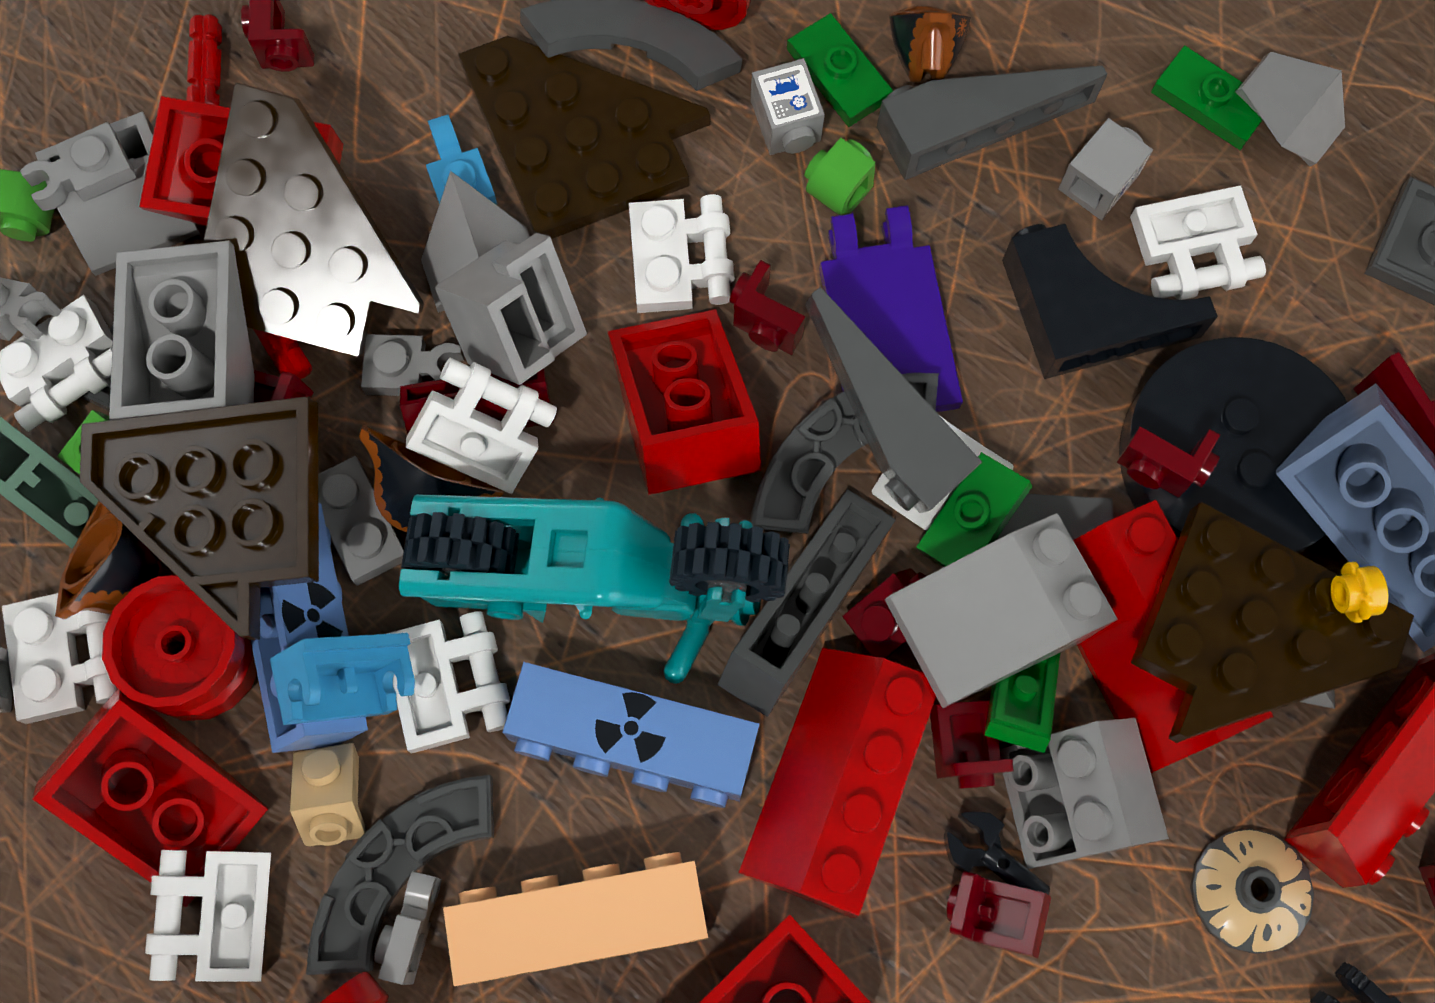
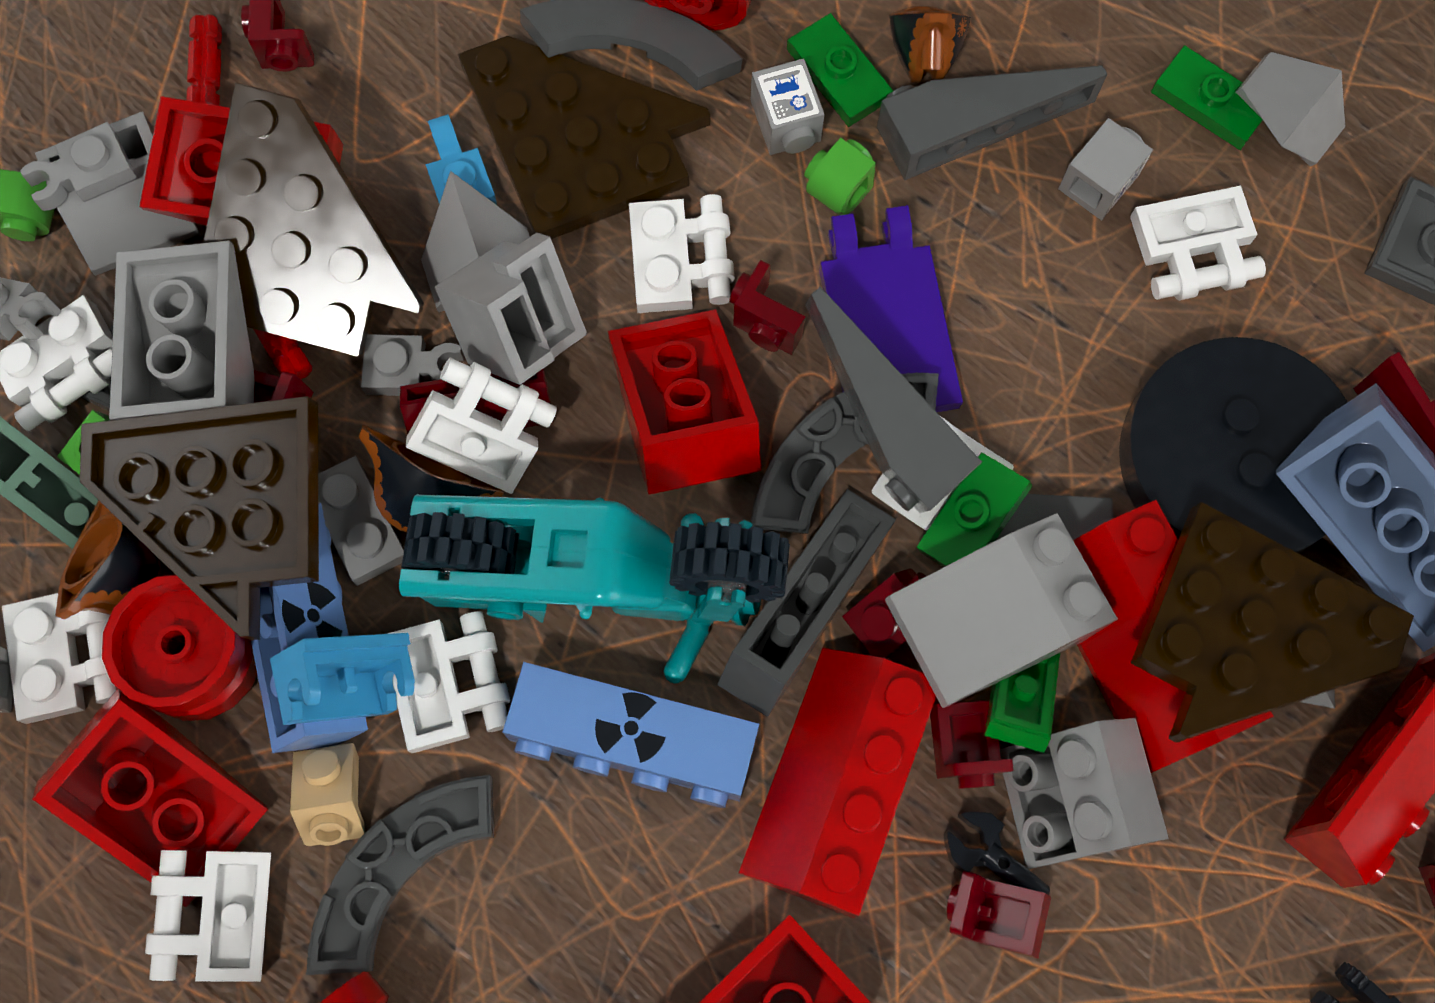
light grey plate [374,871,442,985] -> none
light nougat brick [443,852,708,986] -> none
black arch [1002,224,1218,379] -> none
dark red bracket [1117,426,1220,498] -> none
tan dish [1190,829,1314,954] -> none
yellow plate [1331,562,1388,623] -> none

